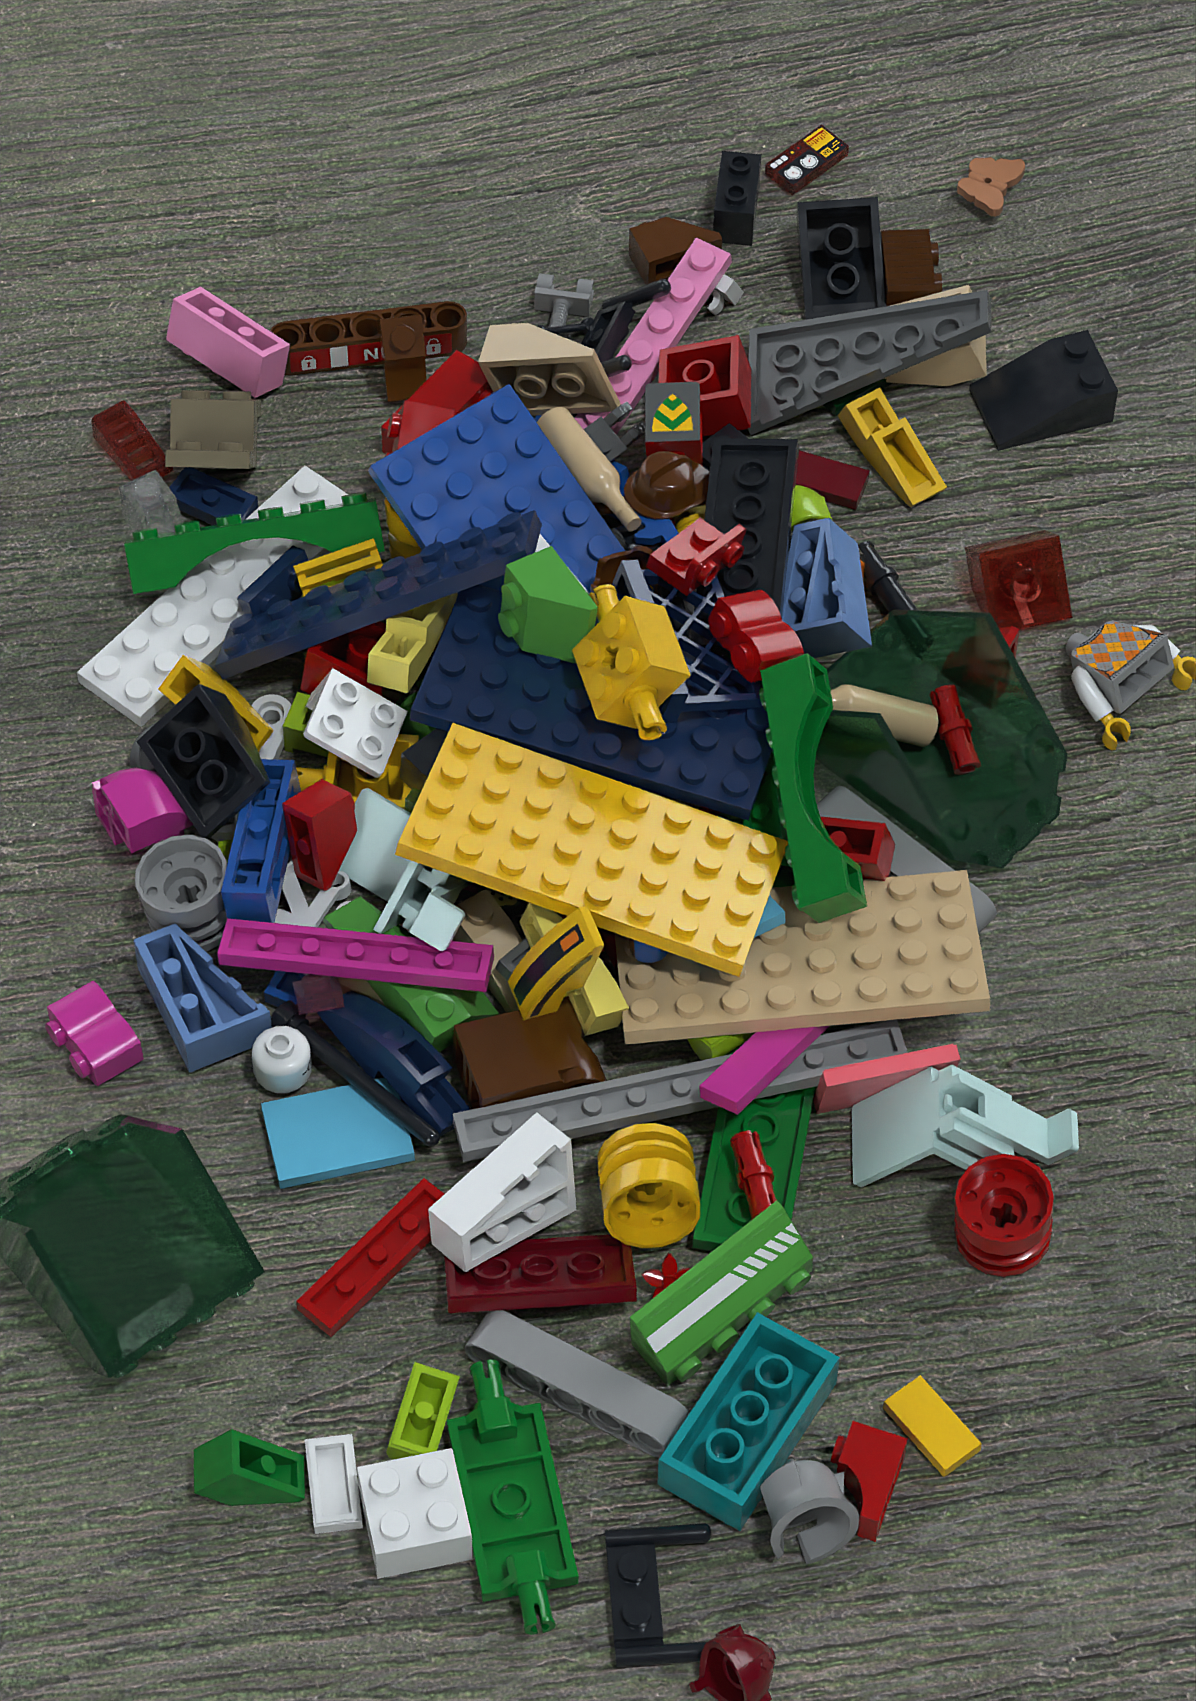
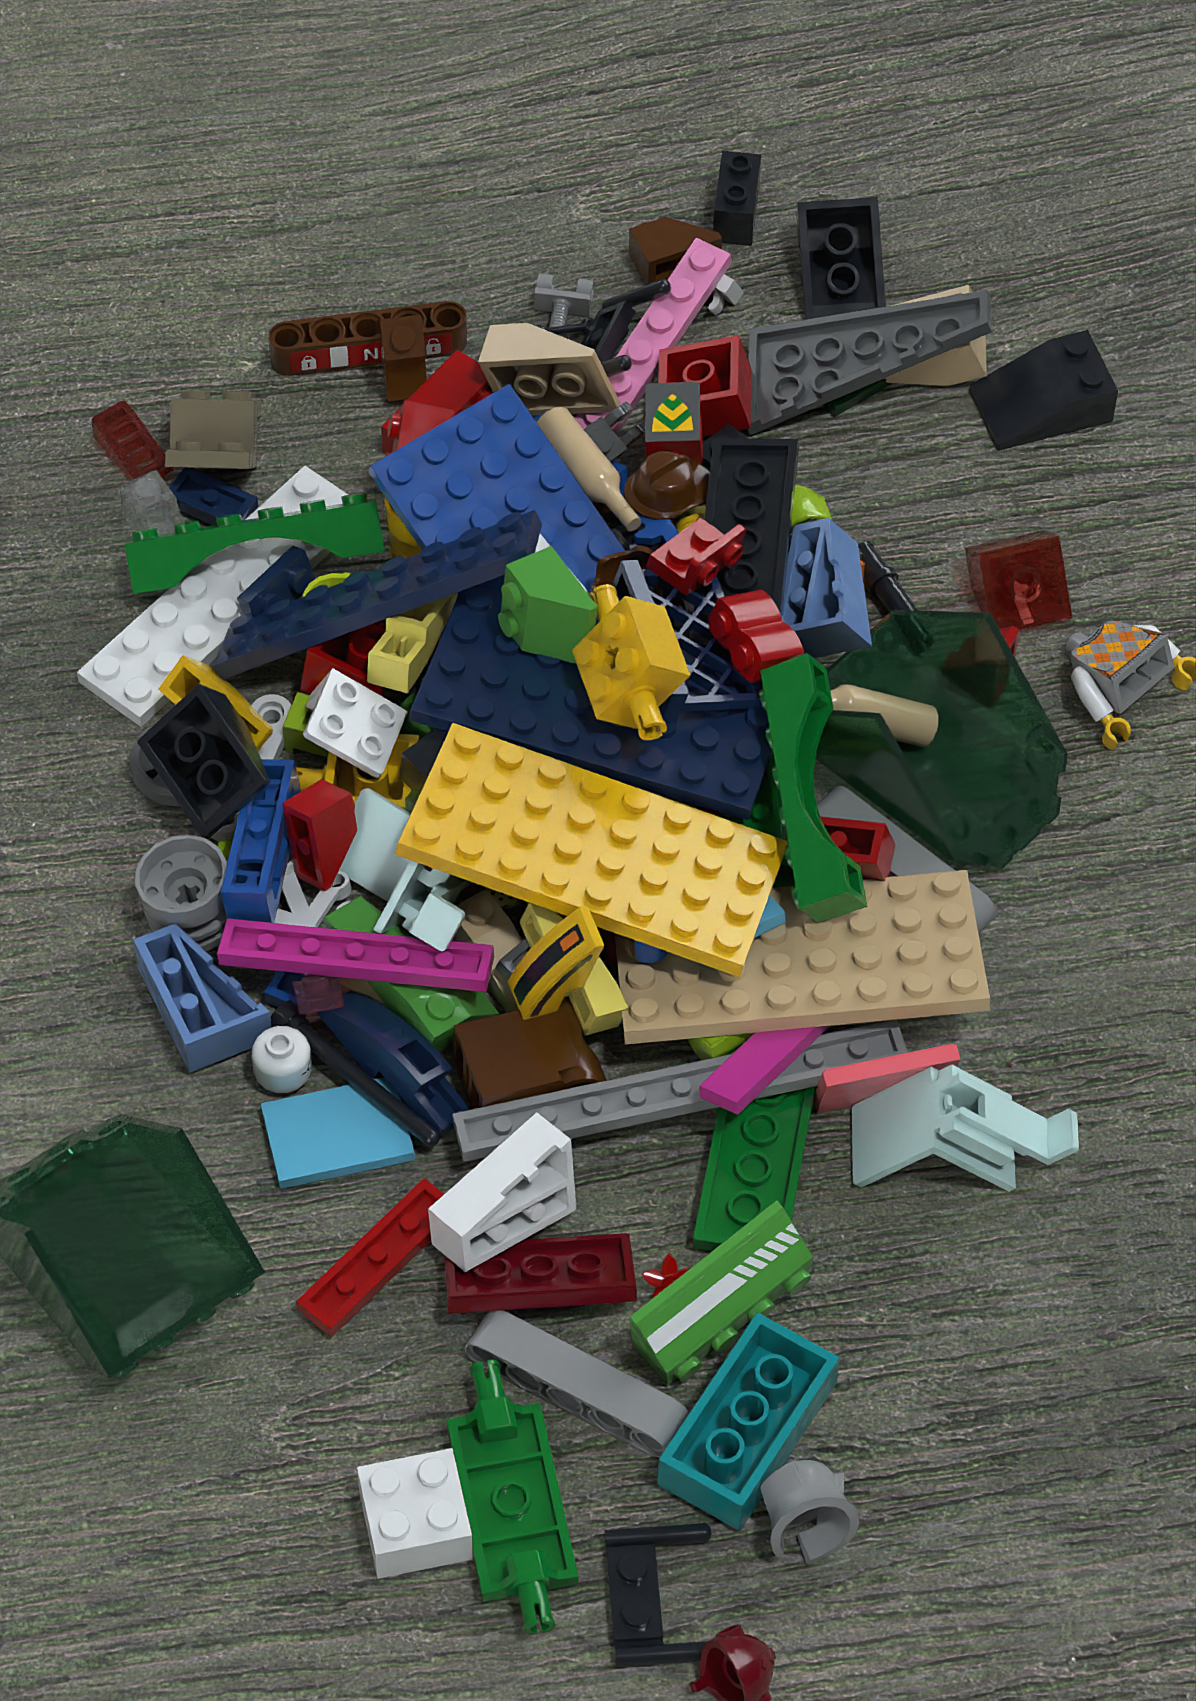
dark pink brick [45,981,144,1086] -> none
dark pink brick [92,767,193,854] -> none
bright pink brick [166,287,290,398] -> none
green slope [193,1429,305,1506] -> none
yellow tile [293,538,383,597] -> none
white tile [305,1434,363,1534] -> none
lime brick [386,1362,460,1460] -> none
yellow wheel [597,1123,700,1248] -> none
red pin [730,1130,777,1220] -> none
tile [765,125,849,195] -> none
dark red tile [796,450,870,510] -> none
red arch [830,1421,908,1542] -> none
yellow slope [838,388,947,508] -> none
reddish brown brick [880,229,942,307] -> none
yellow tile [883,1375,982,1477] -> none
red pin [929,685,981,775] -> none
red wheel [954,1154,1054,1277] -> none
nougat animal [957,157,1025,217] -> none

